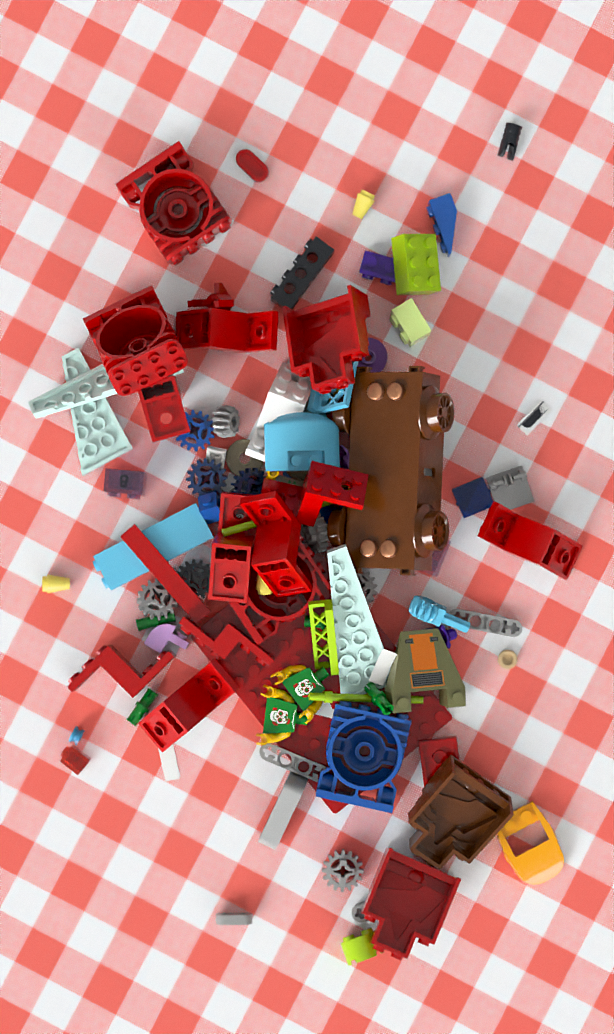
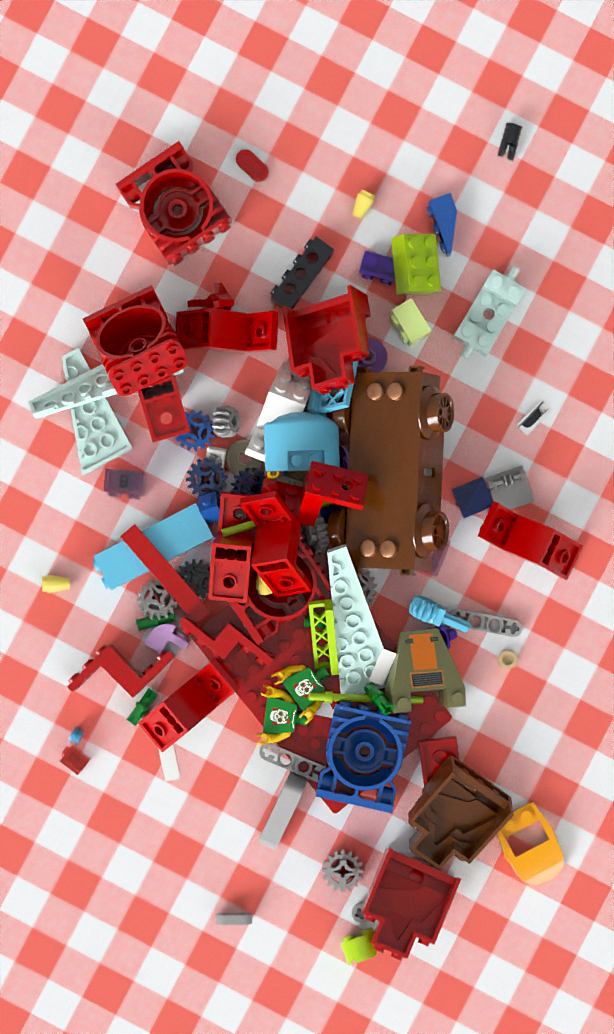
none -> light aqua brick [453,266,526,359]

